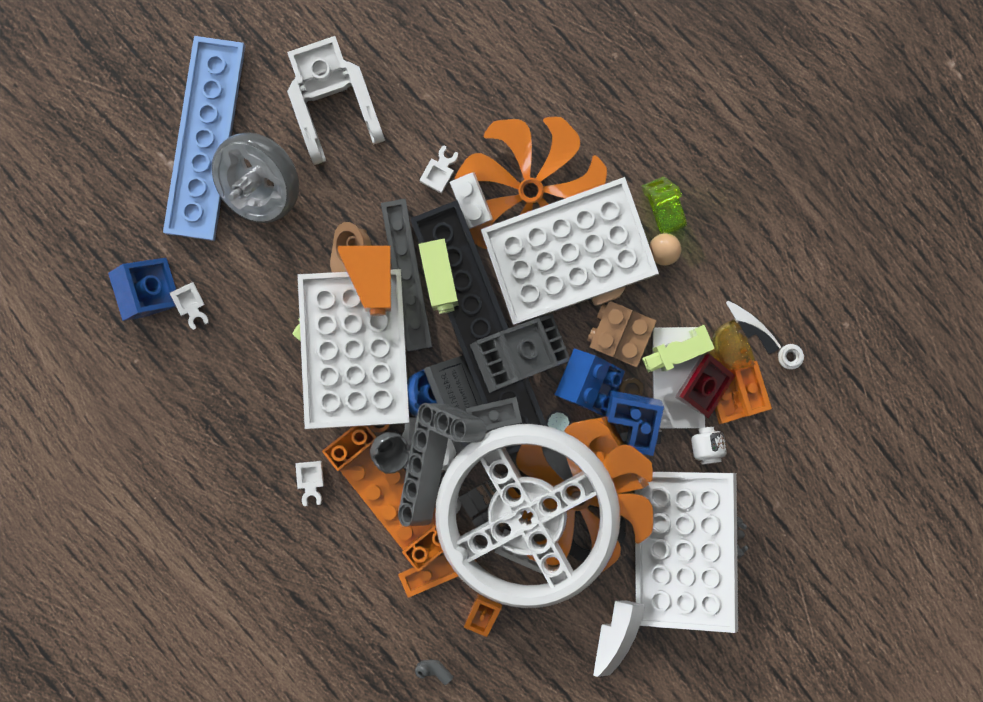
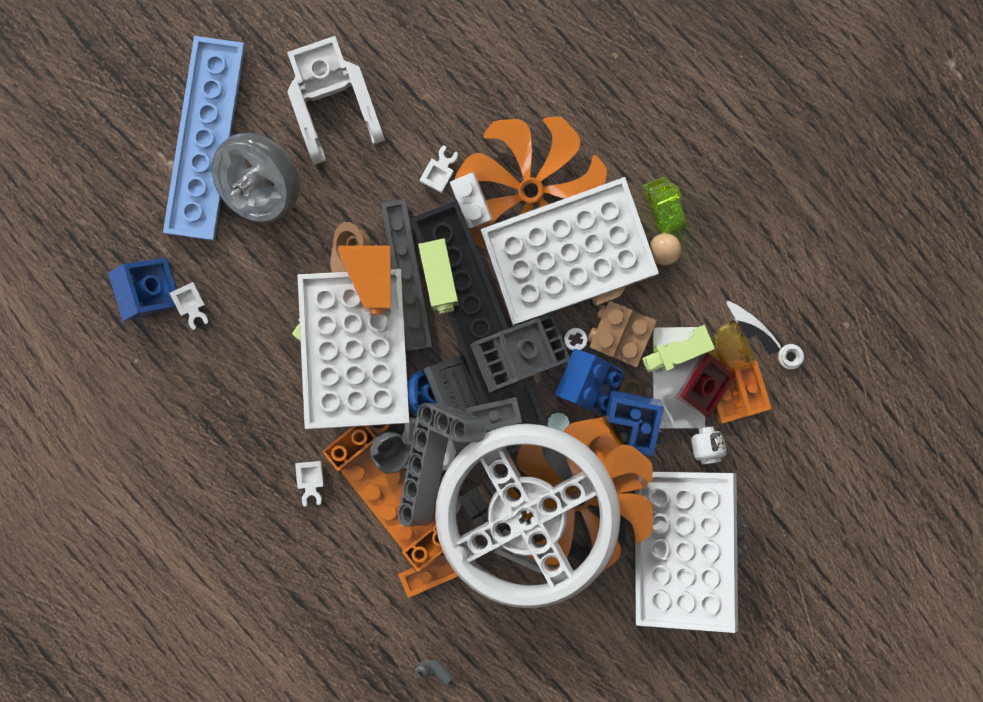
orange slope [464,593,503,637] -> none
white slope [593,601,645,677] -> none
none -> white bush [564,328,587,351]

